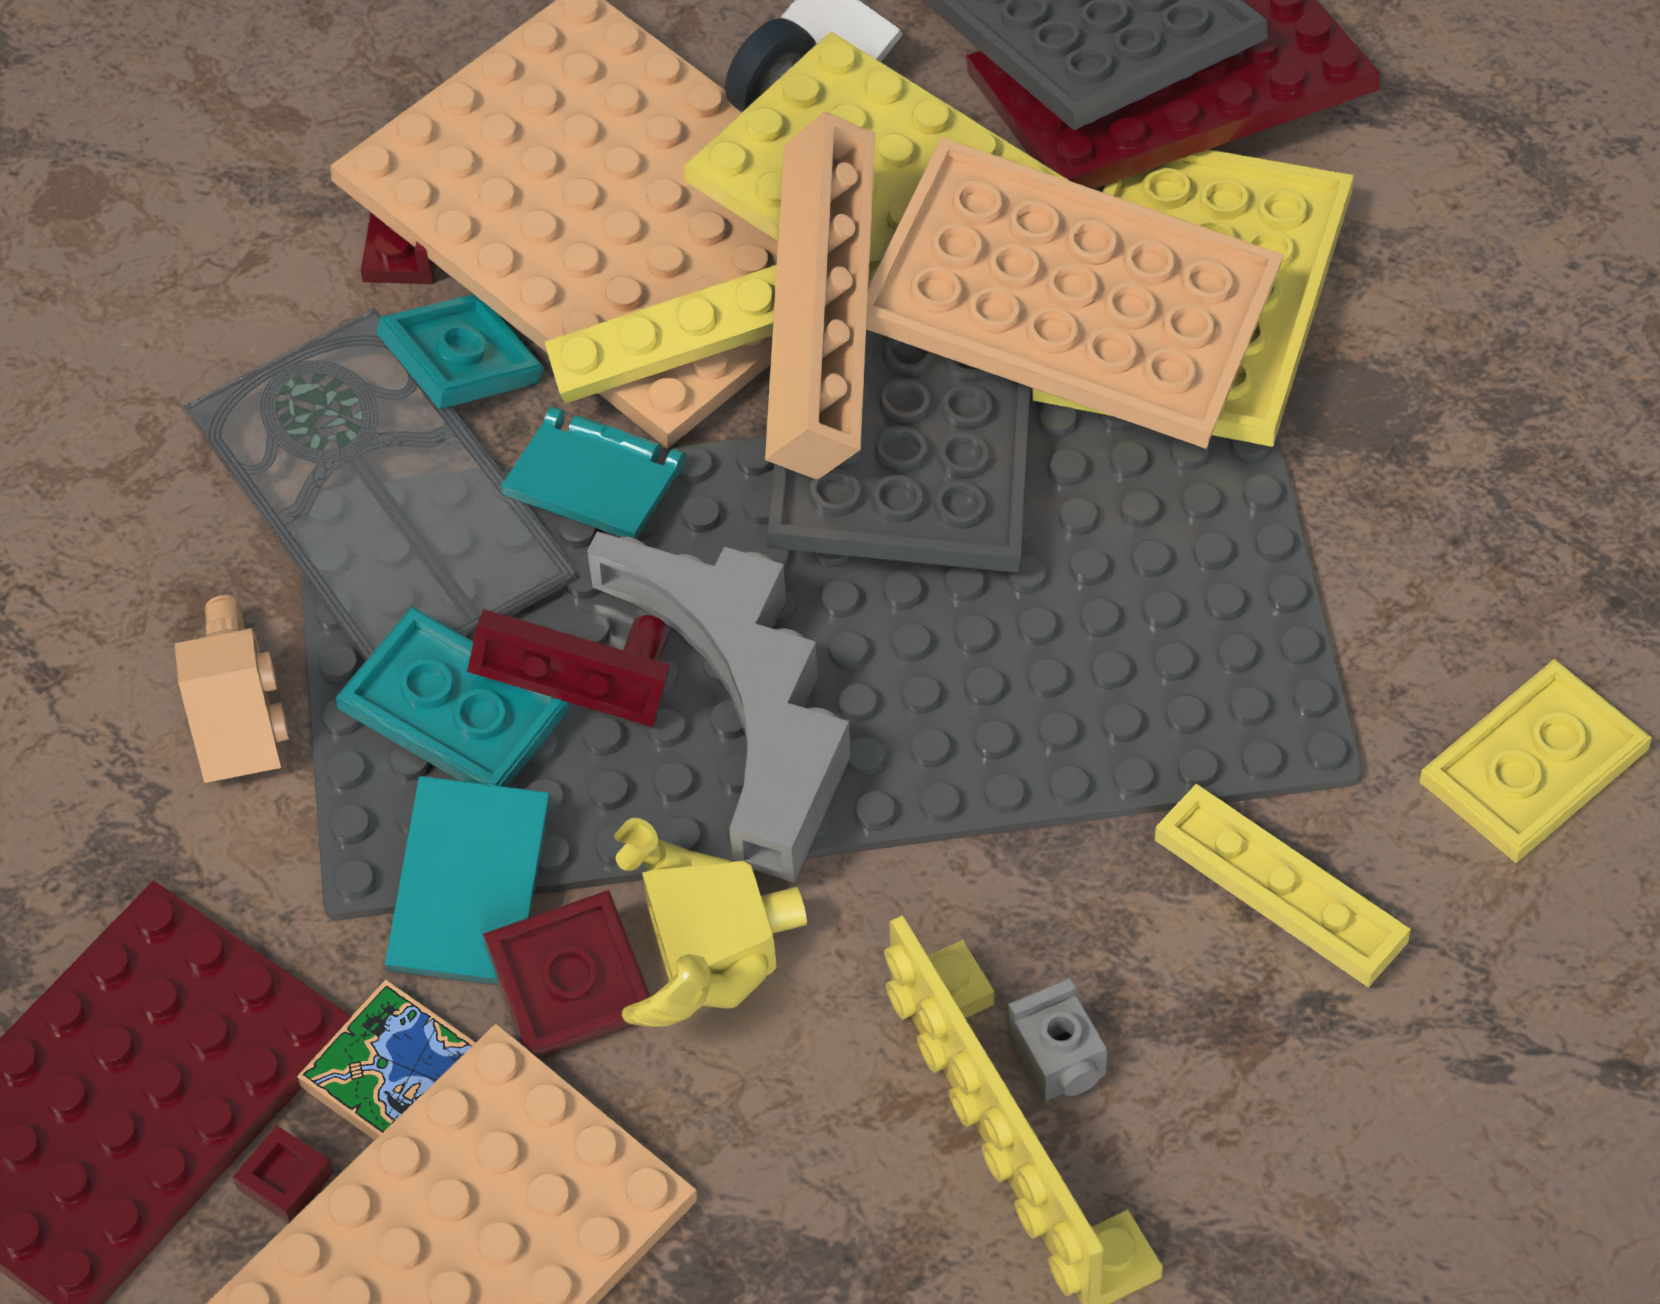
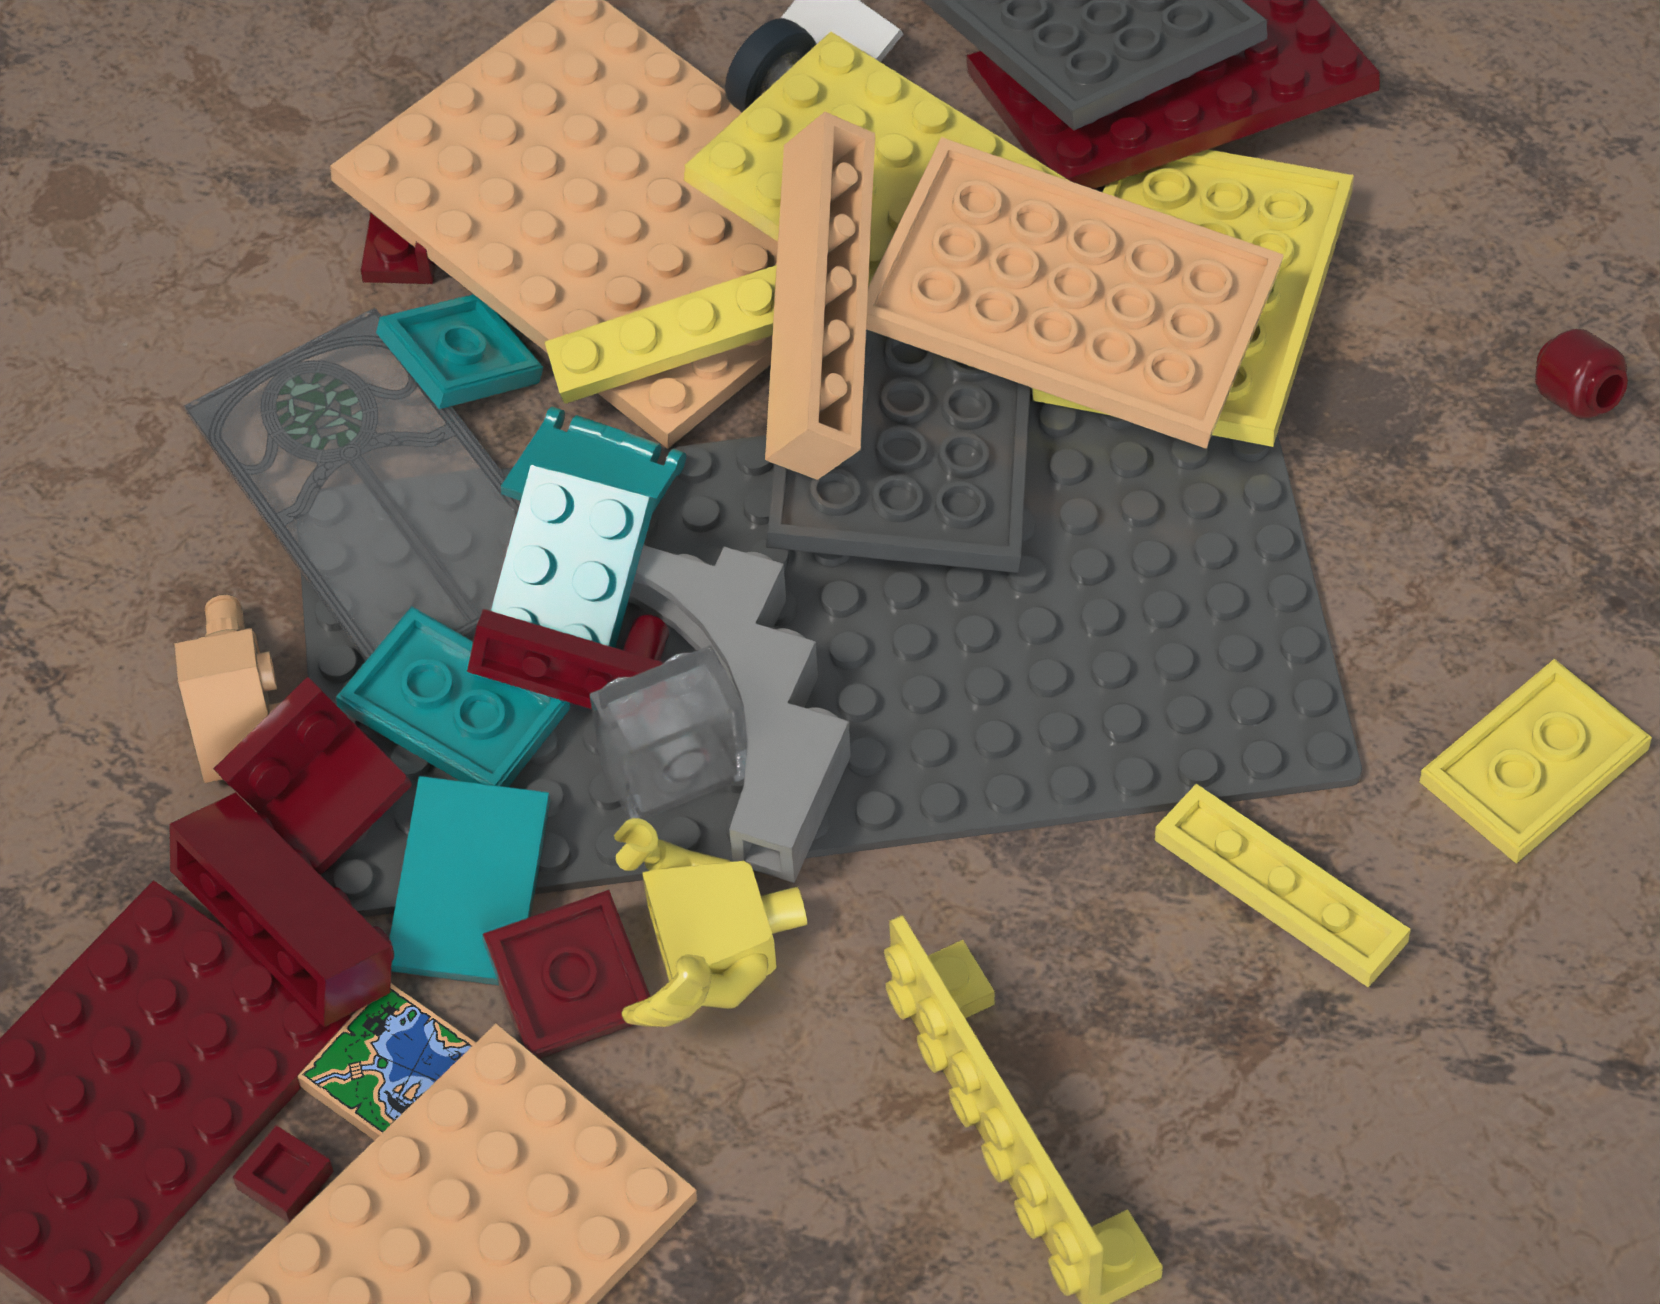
light grey brick [1008,978,1107,1102] -> none
none -> dark red brick [170,792,394,1027]
none -> dark red bracket [213,677,412,874]
none -> plate [491,465,656,648]
none -> clear brick [589,645,748,820]
none -> dark red head [1535,329,1628,419]

